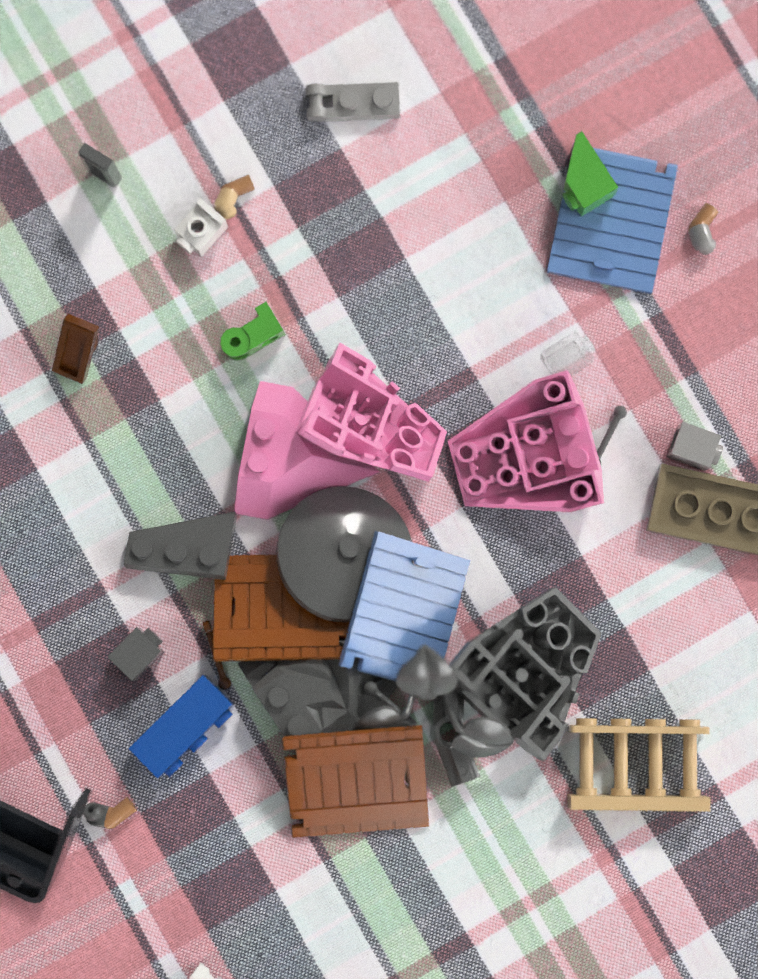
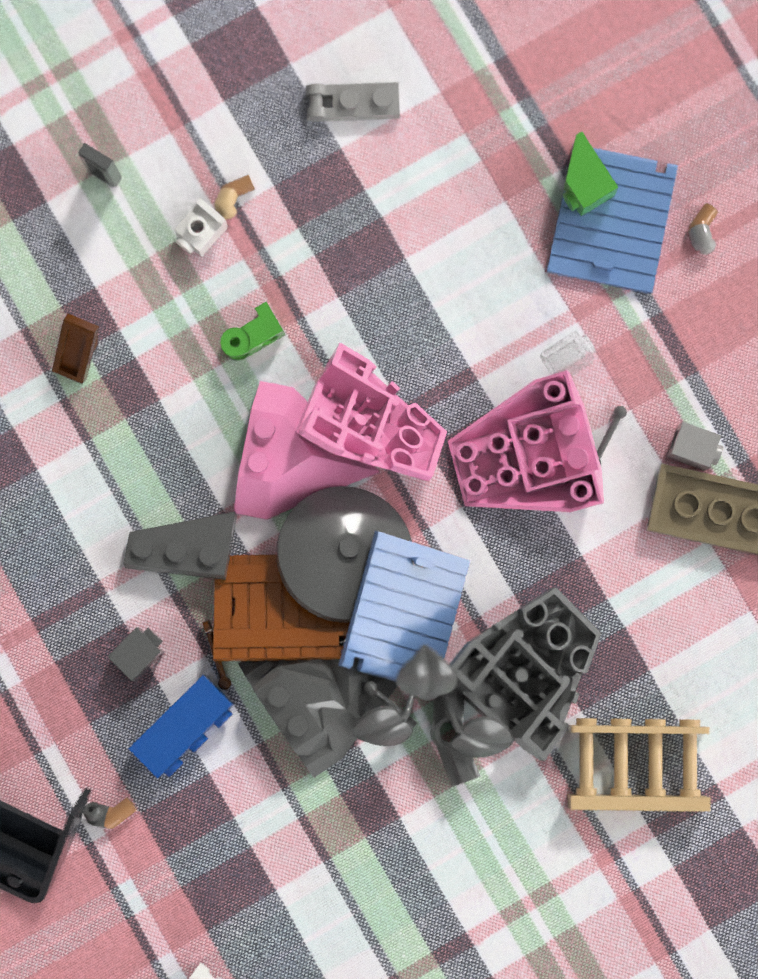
dark orange door [282,725,429,838] -> none

